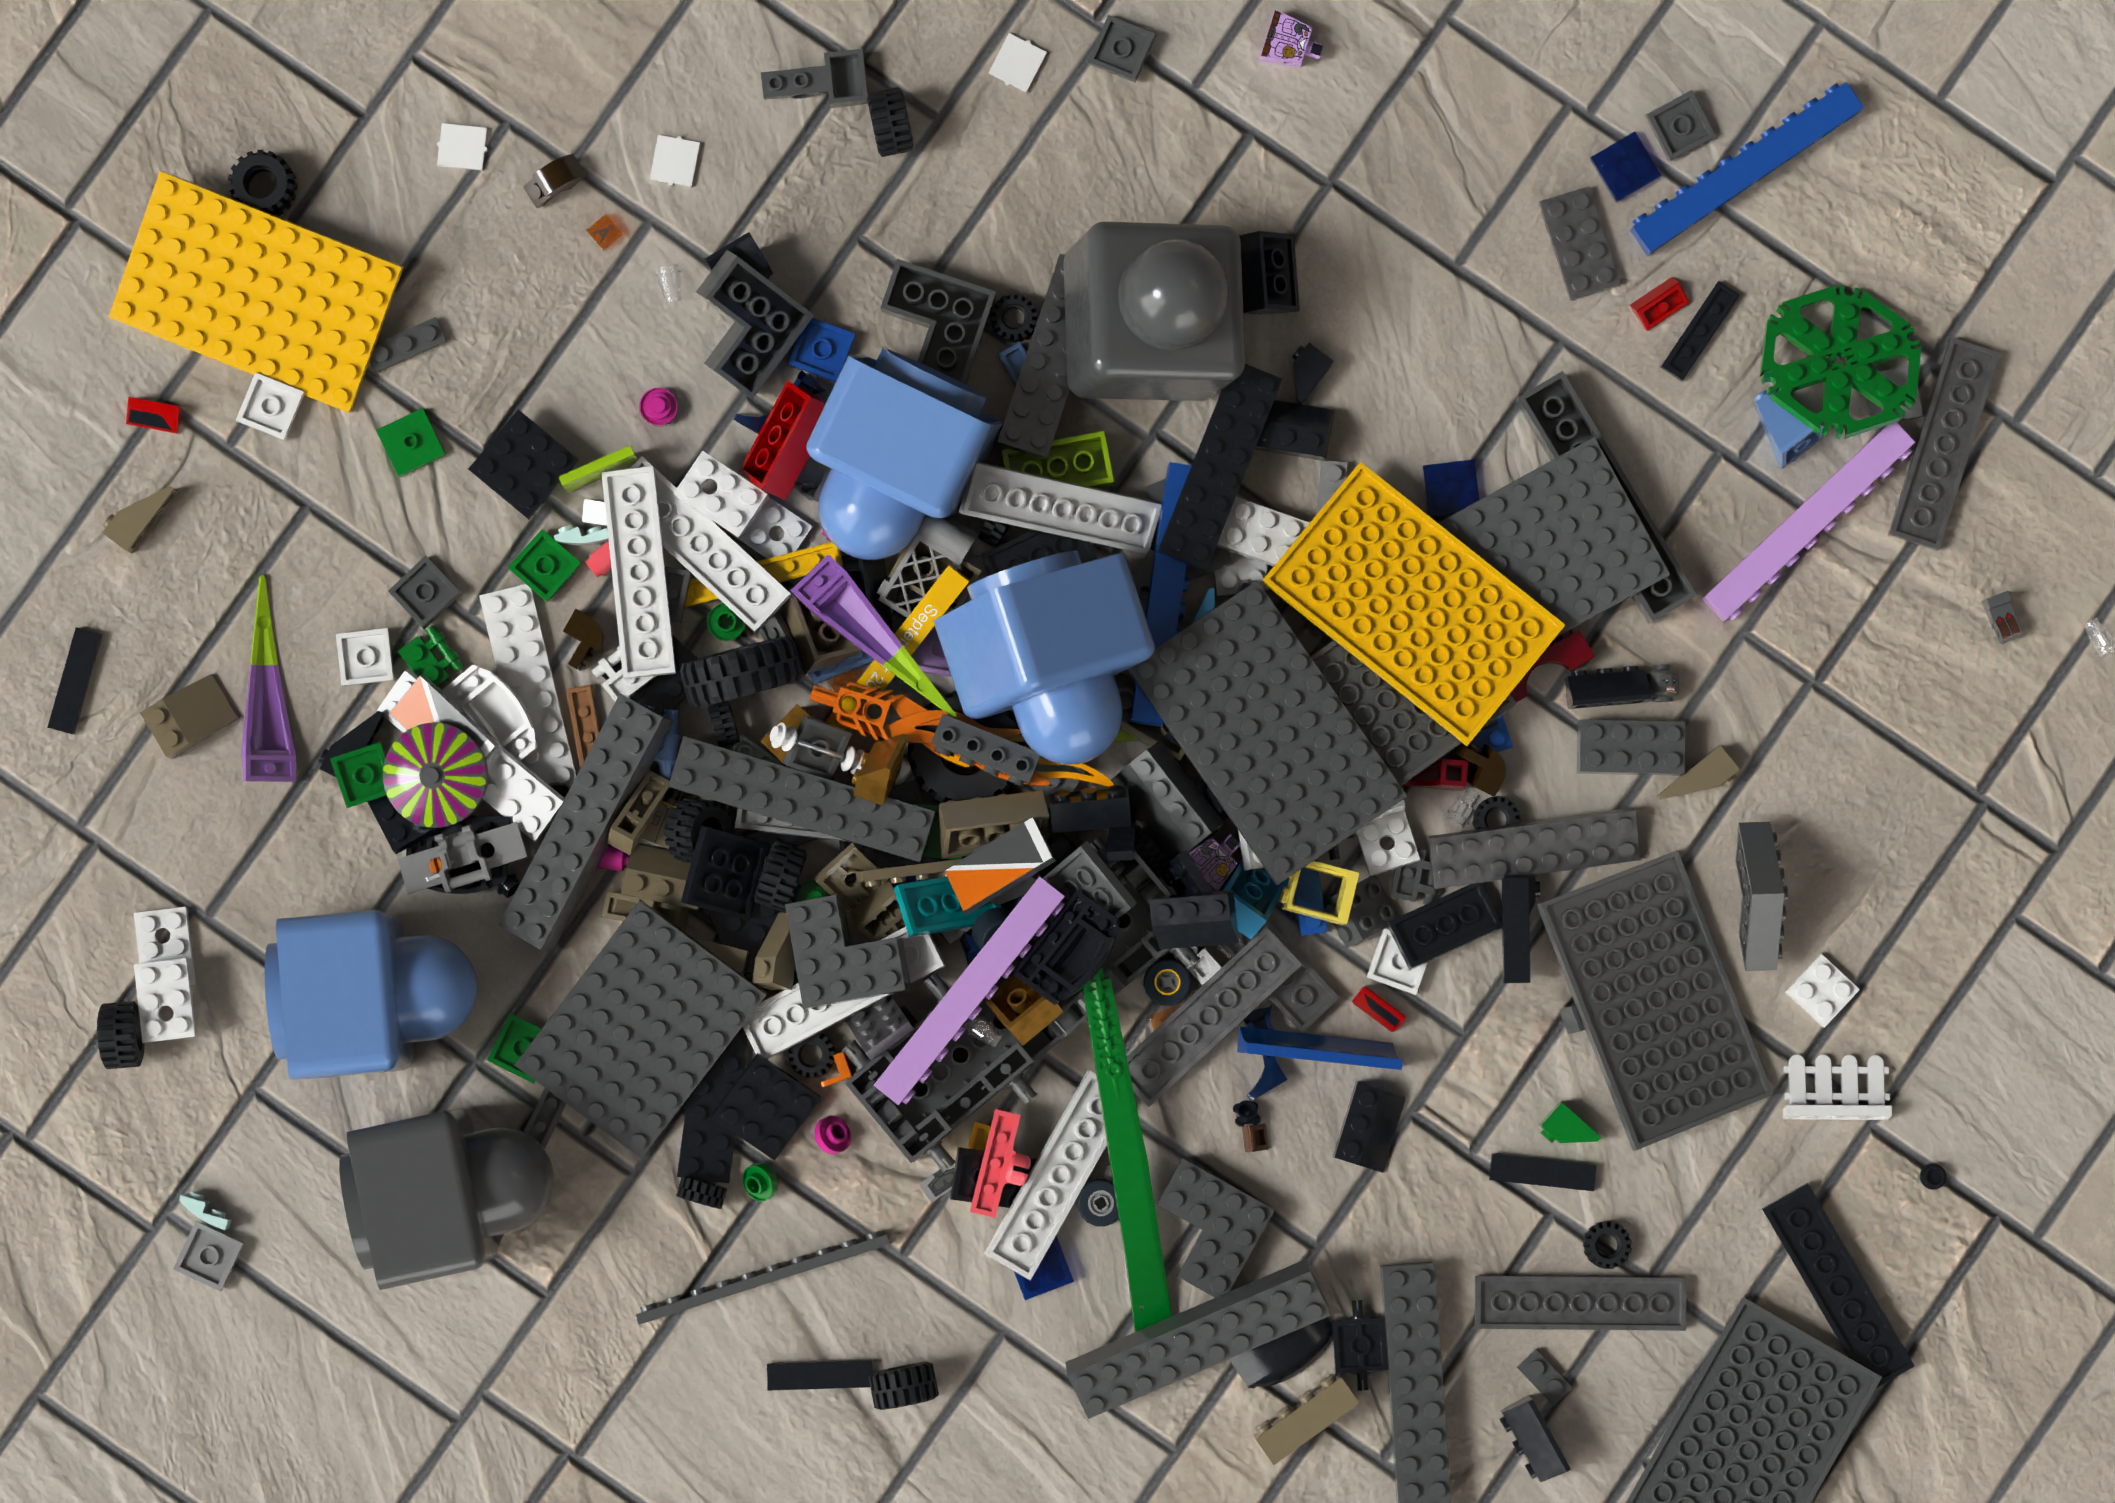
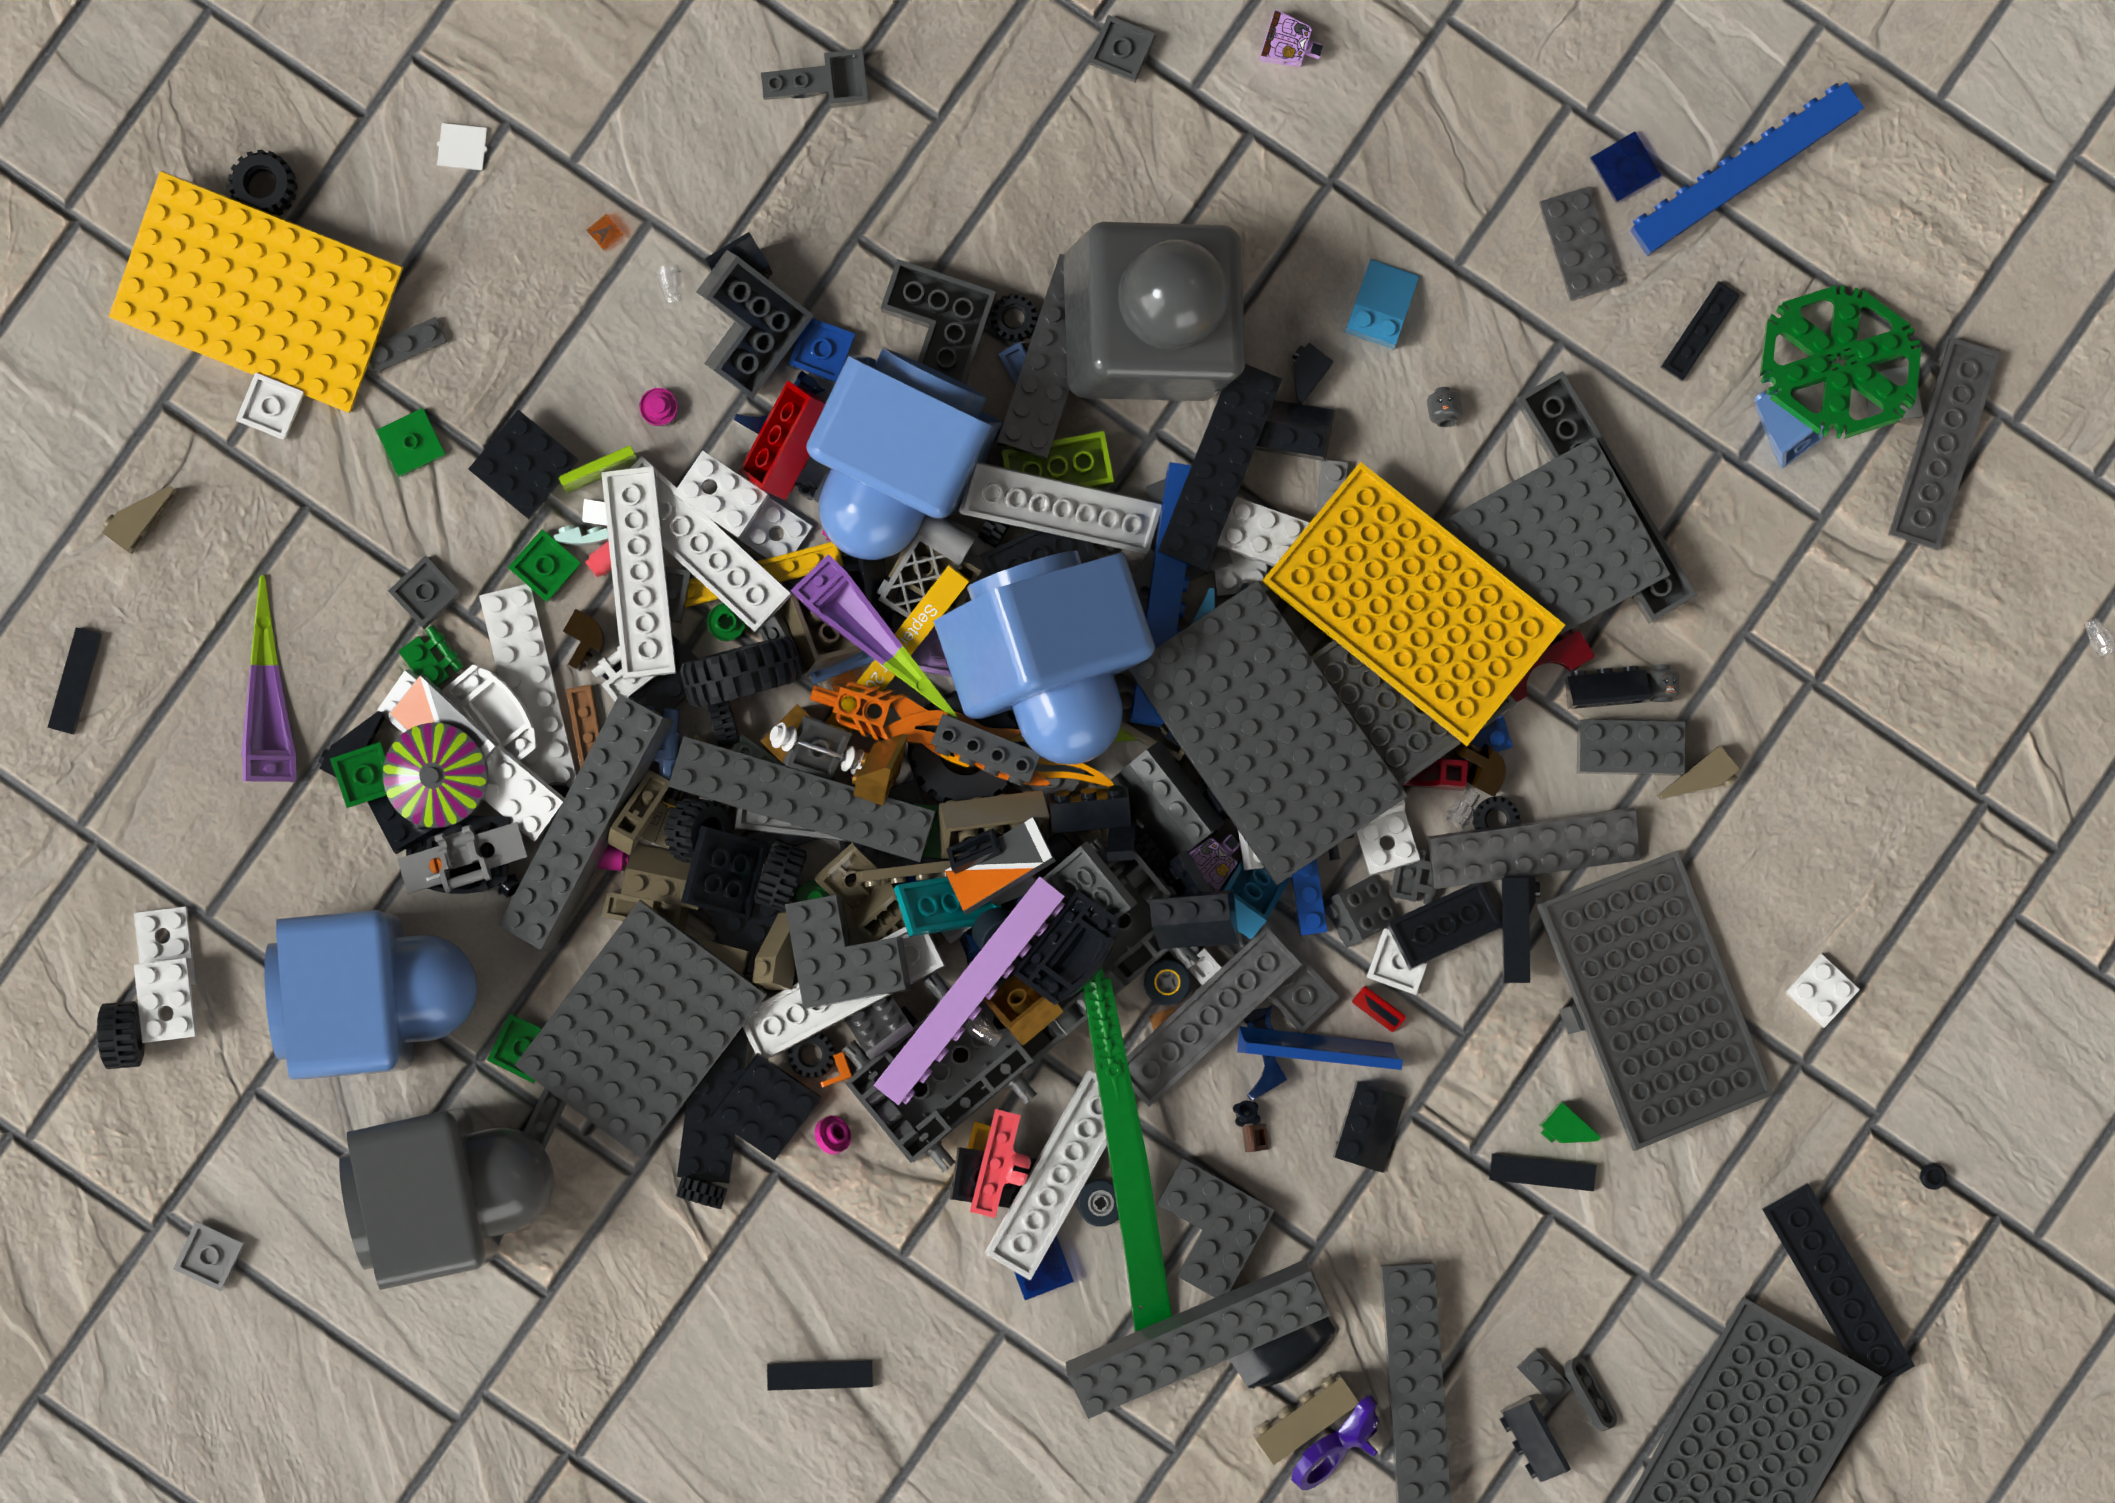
red slope [126,397,183,434] -> none
dark tan slope [140,674,239,759] -> none
light aqua slope [179,1191,232,1230] -> none
white plate [336,628,395,686] -> none
dark brown brick [523,154,586,208] -> none
dark grey plate [636,1230,891,1325] -> none
white piece [650,135,700,187] -> none
green plate [742,1162,778,1202] -> none
black tyre [867,87,914,157] -> none
black tyre [868,1362,939,1410] -> none
sticker [919,1159,956,1202] -> none
white piece [988,33,1047,93] -> none
black slope [1239,231,1300,315] -> none
light yellow window [1280,861,1359,925] -> none
black plate [1332,1300,1388,1391] -> none
clear blue plate [1422,459,1480,518] -> none
flat silver plate [1475,1276,1686,1331] -> none
black tyre [1583,1221,1632,1269] -> none
red slope [1630,277,1690,331] -> none
dark grey plate [1645,90,1716,161] -> none
lavender brick [1702,422,1915,622] -> none
dark grey brick [1735,821,1788,971] -> none
white fence [1783,1055,1892,1120] -> none
dark grey leg [1982,591,2022,644] -> none
none -> black tile [947,828,1002,874]
none -> dark purple animal [1291,1395,1379,1490]
none -> dark azure slope [1344,259,1419,349]
none -> dark grey head [1427,387,1463,427]
none -> dark grey plate [1564,1357,1617,1431]

